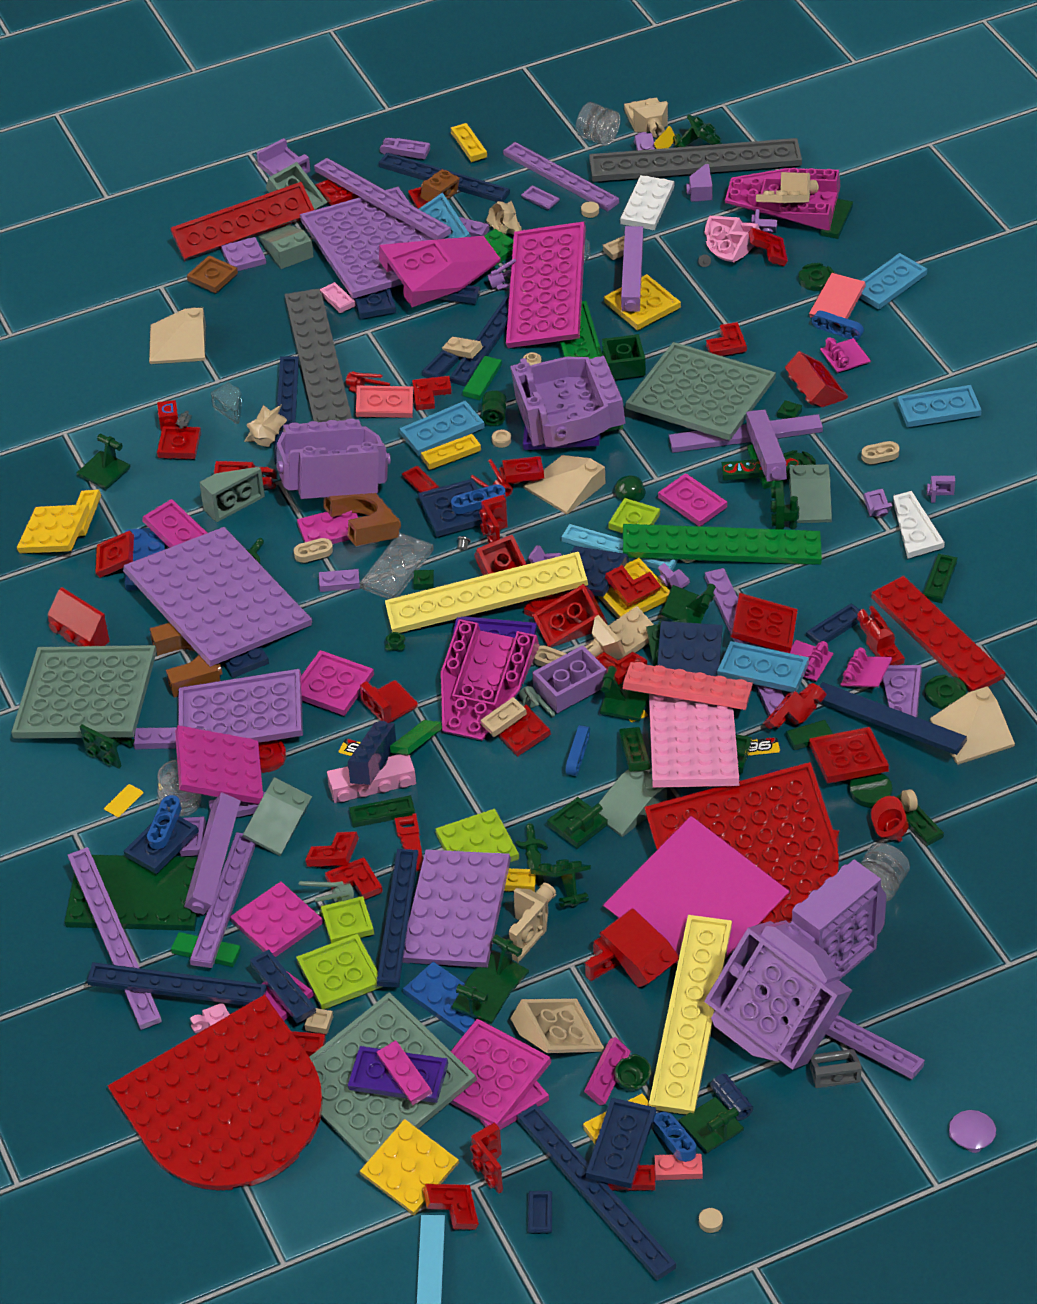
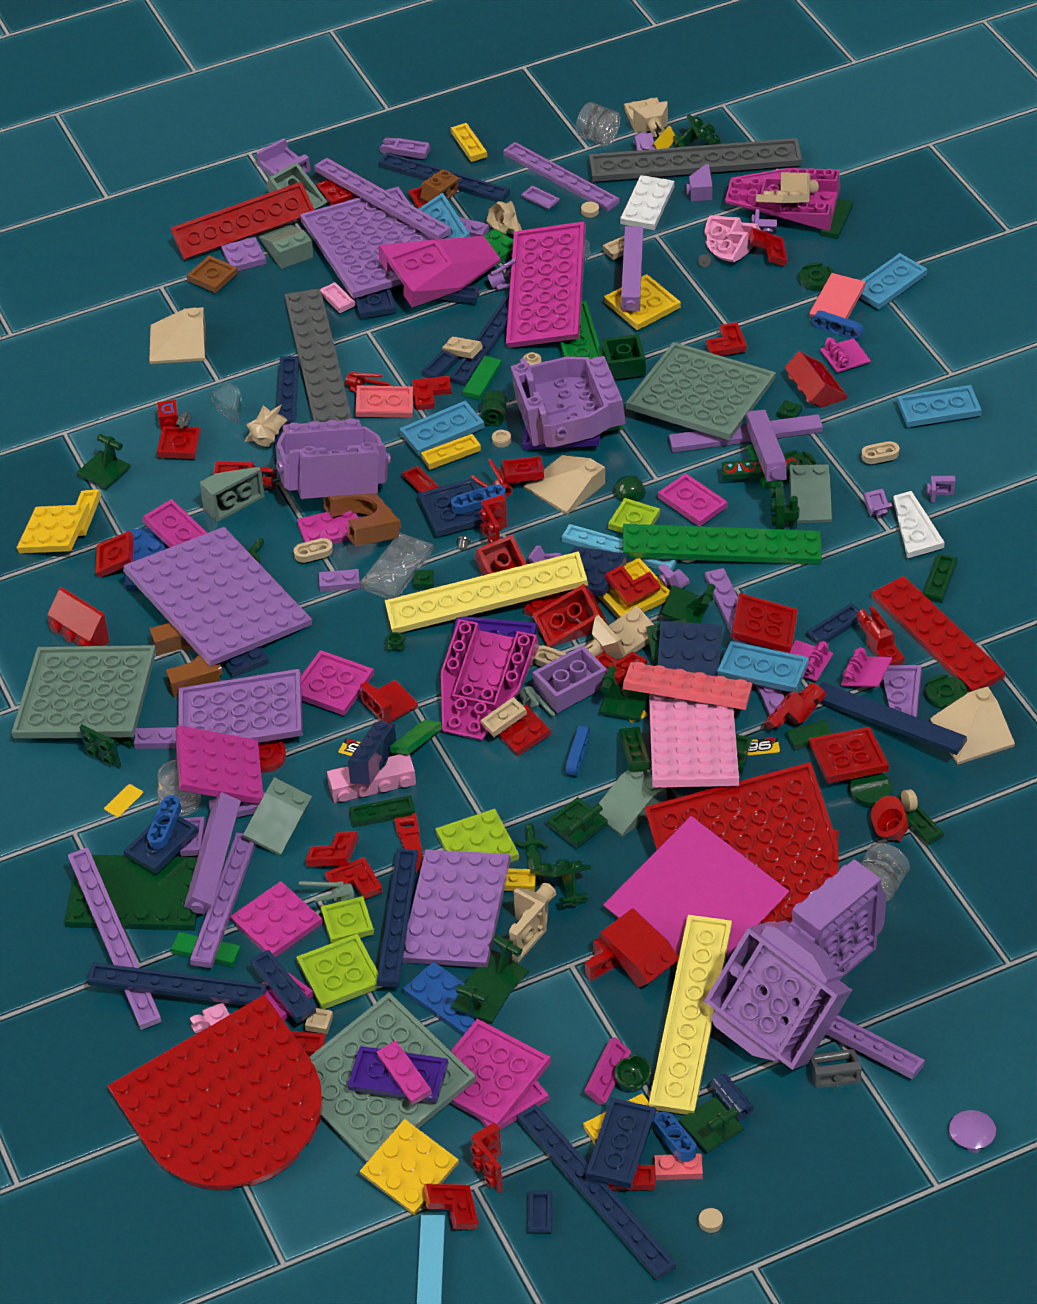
tan slope [511,999,605,1053] -> none

